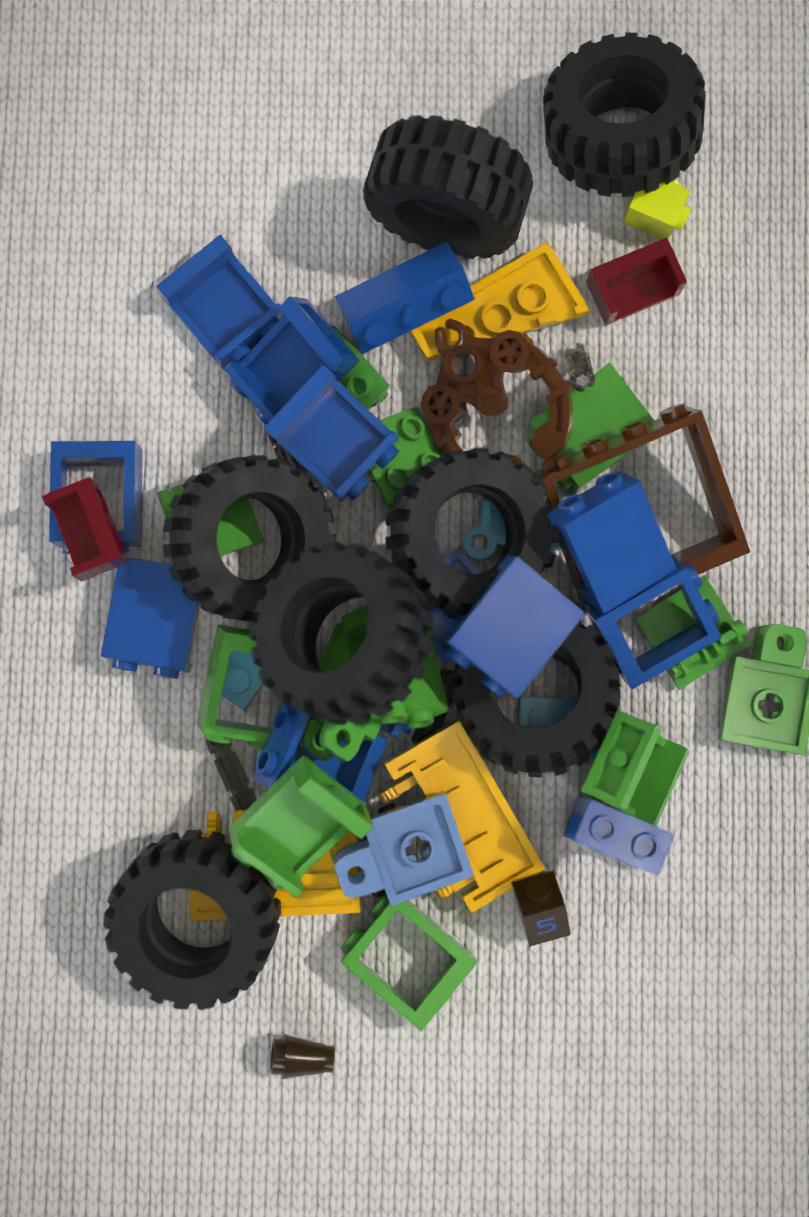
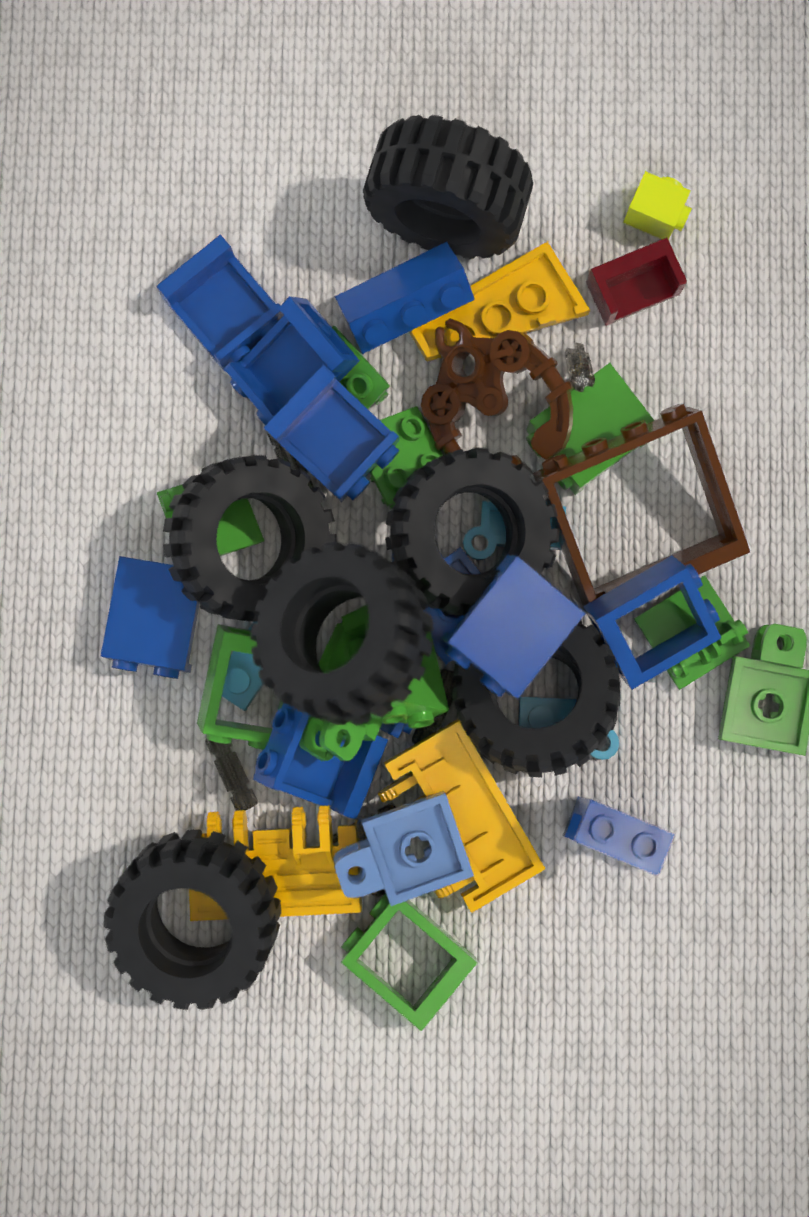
dark red panel [42,477,129,582] -> none
blue window [49,441,143,554] -> none
bright green panel [229,755,374,897] -> none
dark brown cone [270,1034,335,1079] -> none
dark brown brick [512,871,571,947] -> none
black tyre [543,32,706,198] -> none
blue panel [547,471,677,614] -> none
bright green panel [581,710,689,826] -> none

